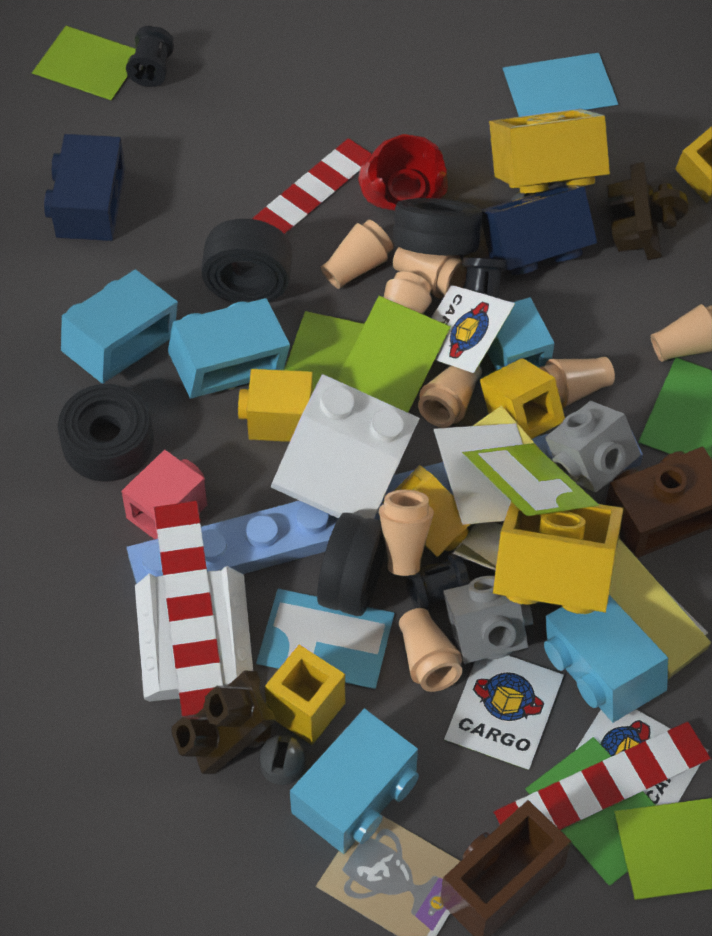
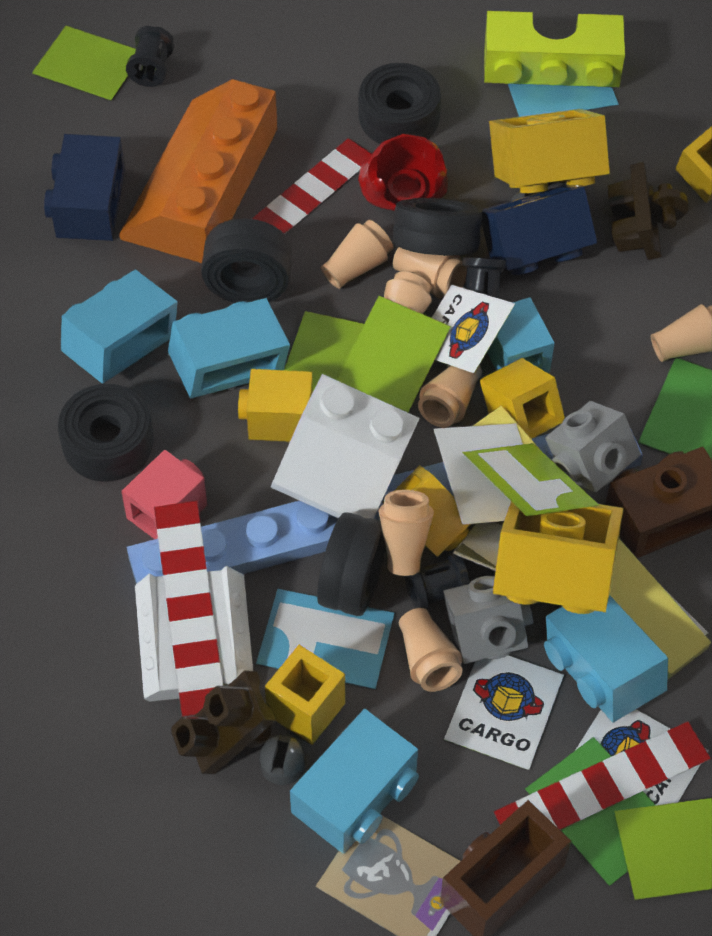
light nougat cone [539,357,615,408] -> none
none -> orange slope [119,79,278,263]
none -> black tyre [358,63,441,144]
none -> neon yellow arch [484,11,625,87]

